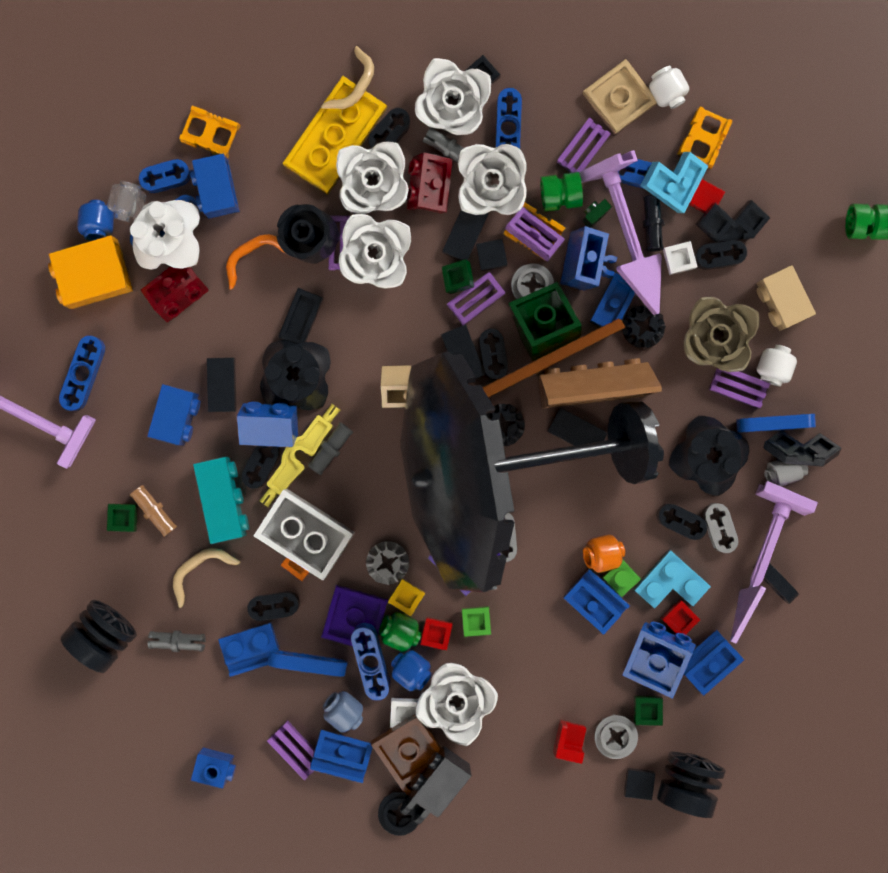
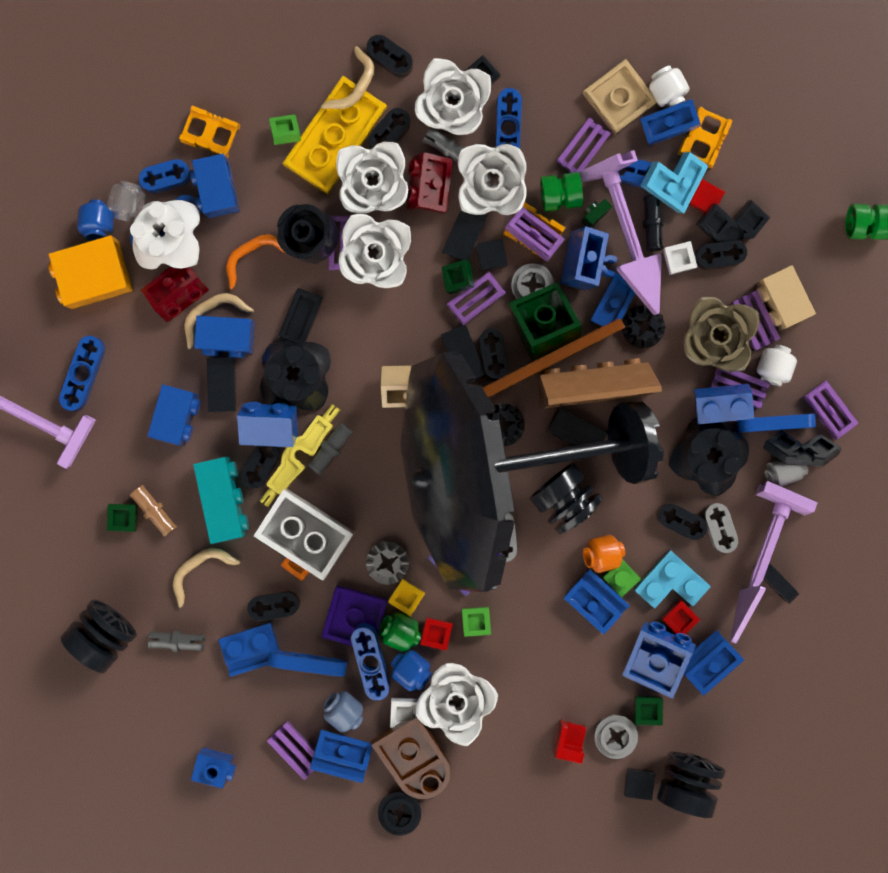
black hinge [400,746,472,825] -> none
none -> tan animal [184,293,254,349]
none -> blue brick [194,316,255,358]
none -> bright green plate [269,114,301,145]
none -> black beam [367,35,413,78]
none -> black wheel [529,462,603,535]
none -> blue plate [640,99,701,146]
none -> blue brick [694,384,754,424]
none -> medium lavender tile [731,290,780,351]
none -> medium lavender tile [803,380,859,440]

